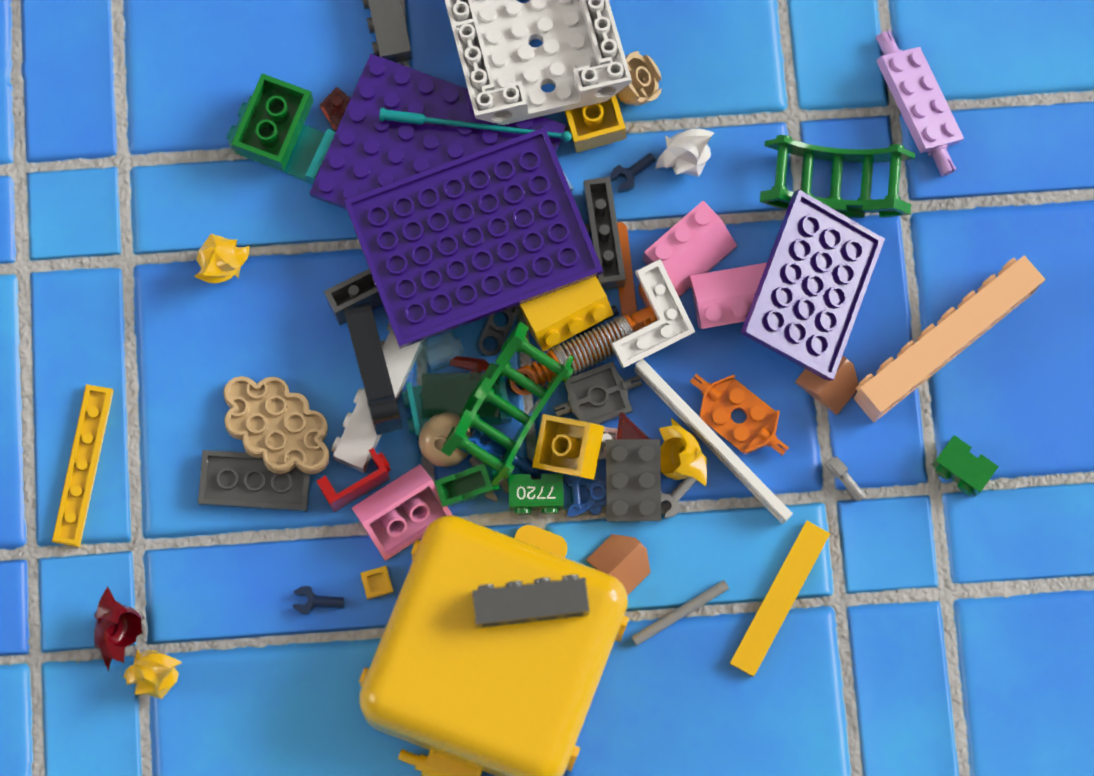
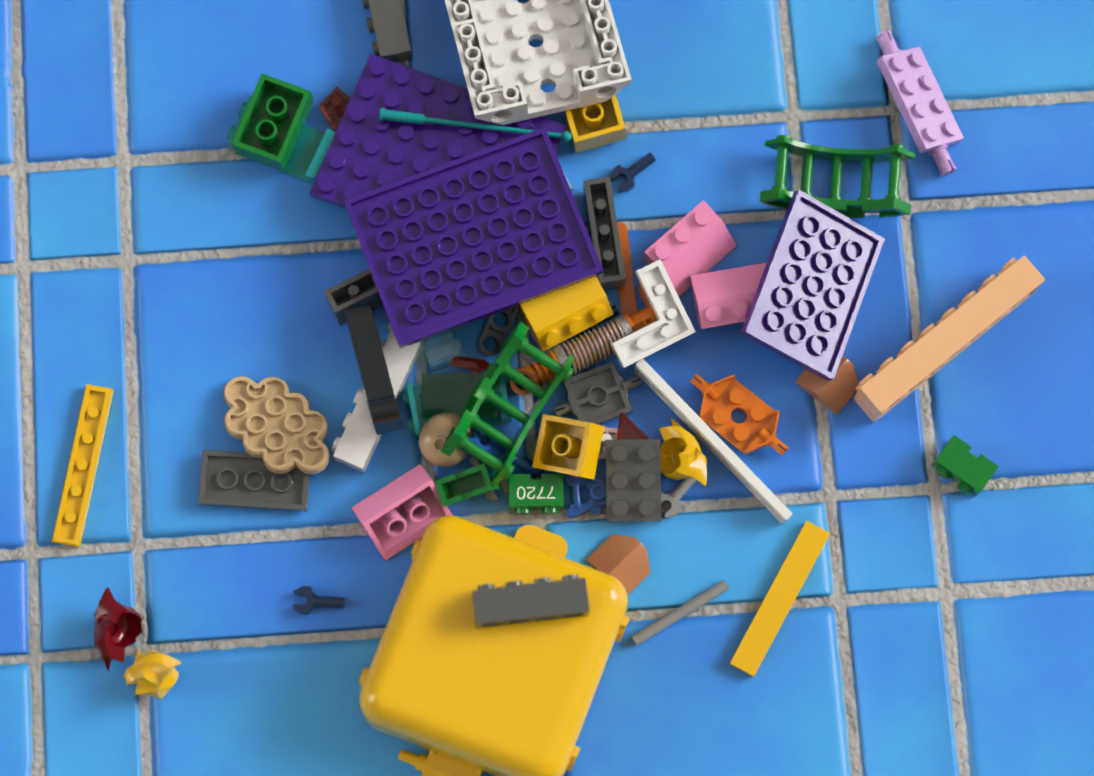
yellow hair [194,234,250,284] -> none
red panel [316,448,391,513] -> none
yellow tile [360,566,394,600] -> none
tan cylinder [616,51,662,106] -> none
white hair [655,129,715,177] -> none
light grey bar [824,456,866,502] -> none

